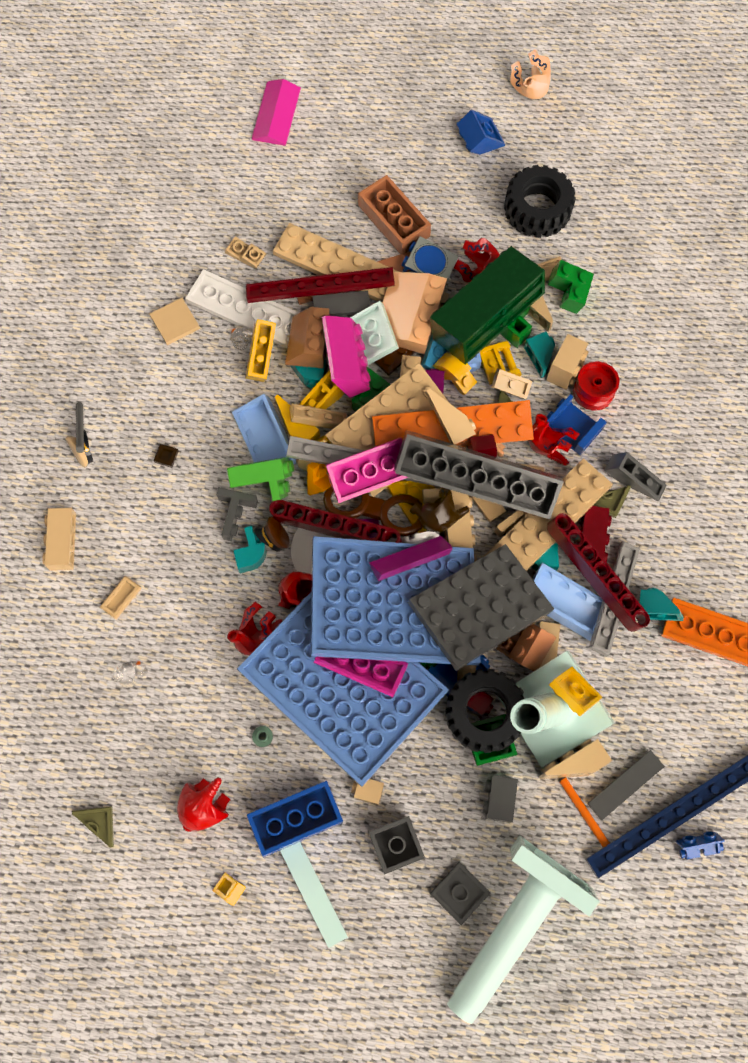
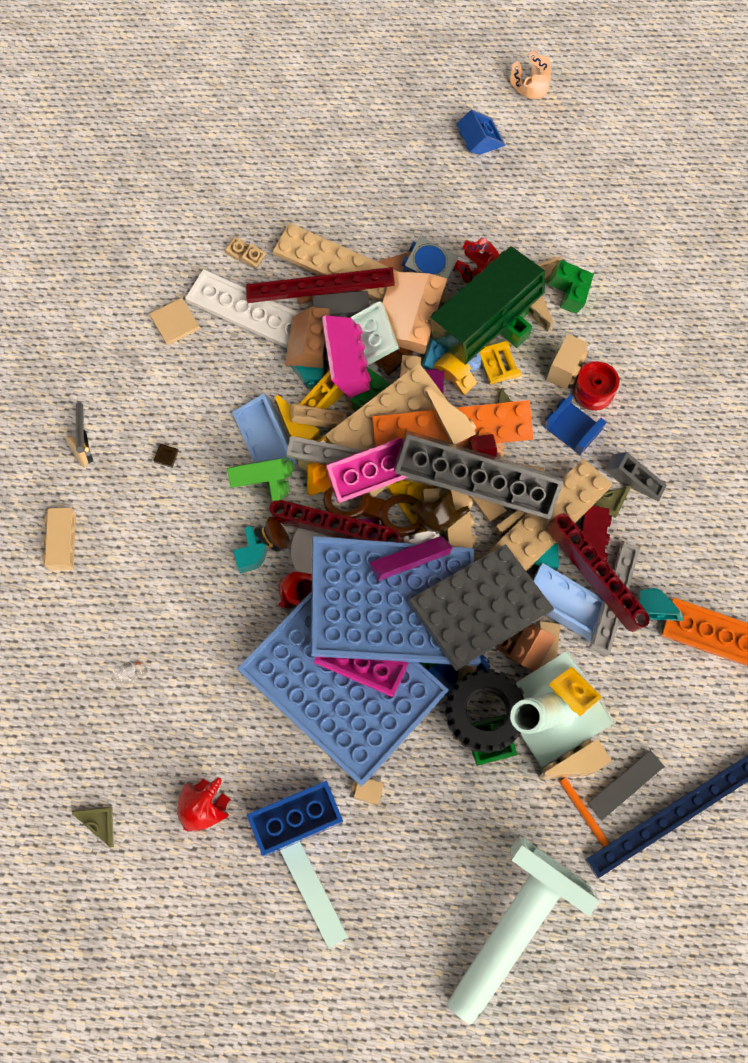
tan tile [100,576,142,620] -> none
yellow slope [212,872,246,906] -> none
dark grey bracket [216,487,258,541] -> none
red piece [227,601,283,656] -> none
clear animal [231,325,253,351] -> none
yellow brick [245,319,276,382] -> none
dark pink slope [252,79,301,146] -> none
sand green plate [252,726,273,747] -> none
nougat brick [358,175,431,254] -> none
dark grey brick [369,816,425,875] -> none
dark grey tile [430,862,491,926] -> none
dark red brick [466,692,494,718] -> none
dark grey brick [482,775,518,823] -> none
tan plate [491,369,532,399] -> none
black tyre [504,165,576,238] -> none
teal slope [524,331,555,378] -> none
red piece [528,414,579,466] -> none
blue hinge [676,831,725,860] -> none

